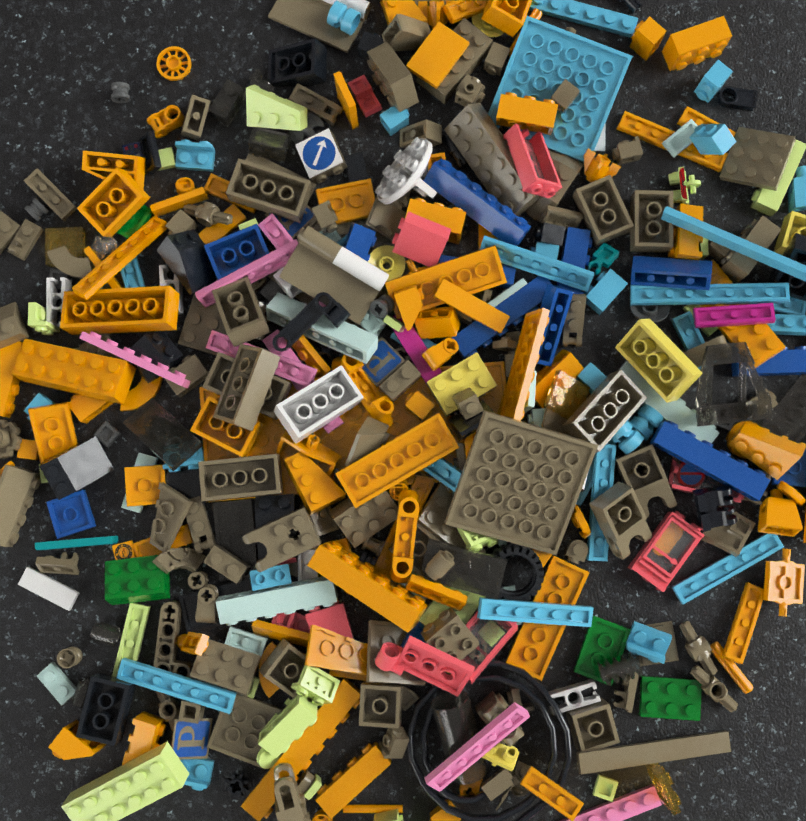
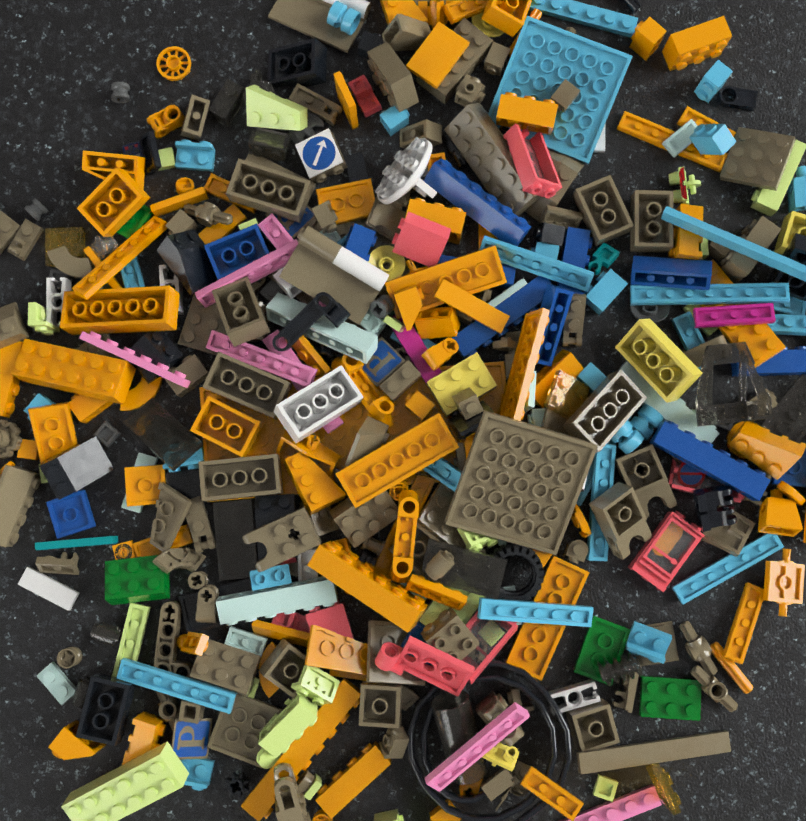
dark tan plate [24,168,77,221] -> none
dark tan brick [204,545,251,584] -> none
dark tan slope [213,344,280,431] -> none
light orange bar [343,805,403,813] -> none
light orange brick [584,149,621,183] -> none
dark tan brick [612,136,643,165] -> none

